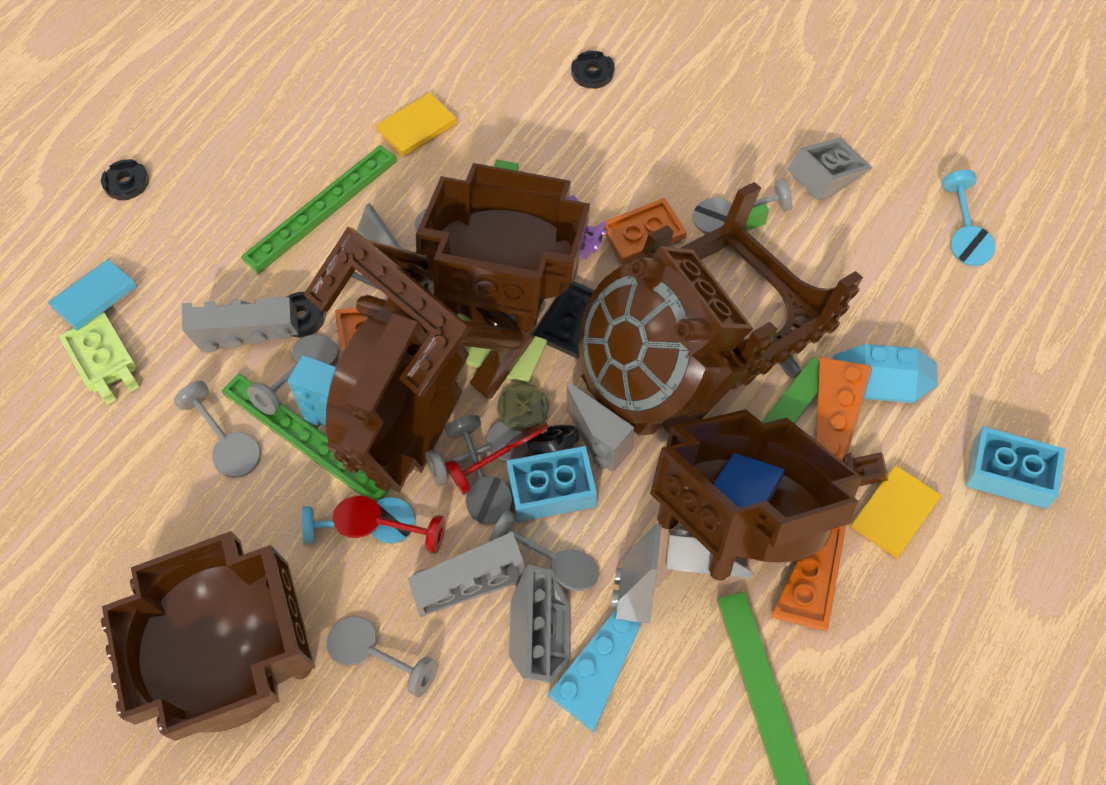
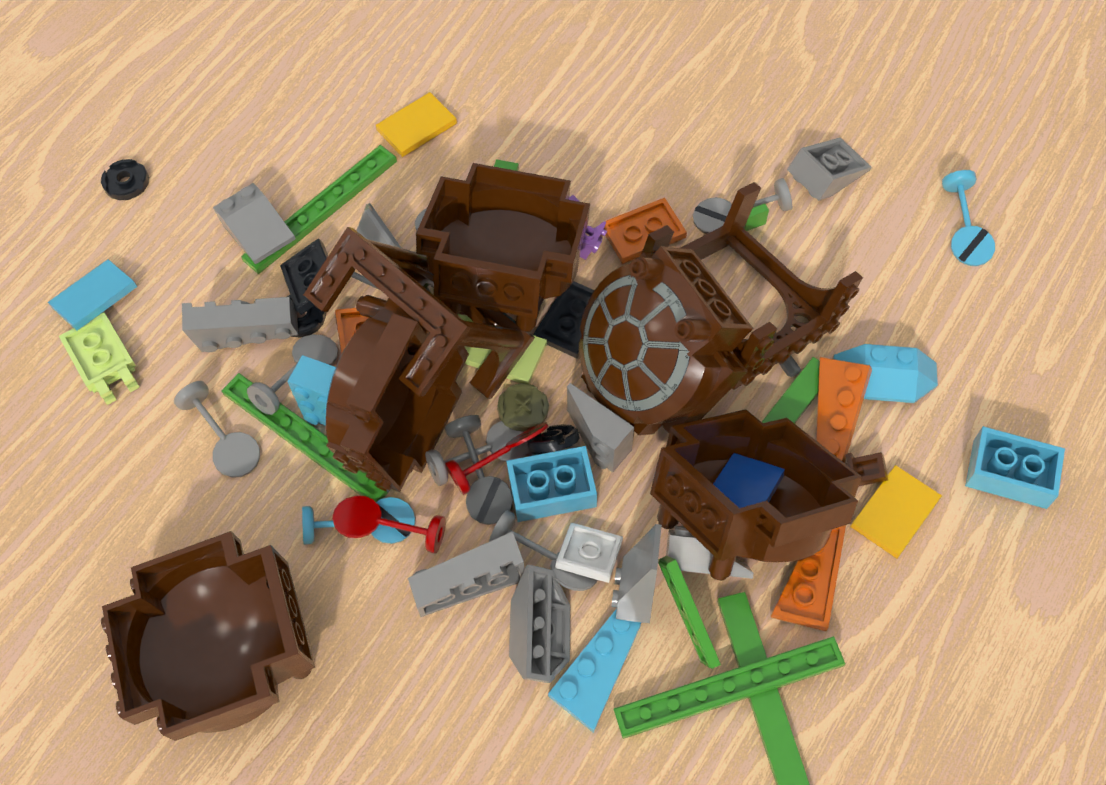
light grey piece [327,616,438,698] -> none
black tile [571,51,615,89] -> none
none -> light grey slope [213,183,296,264]
none -> black tile [280,238,328,315]
none -> white tile [555,523,623,583]
none -> bright green tile [613,636,846,739]
none -> bright green tile [658,556,721,669]

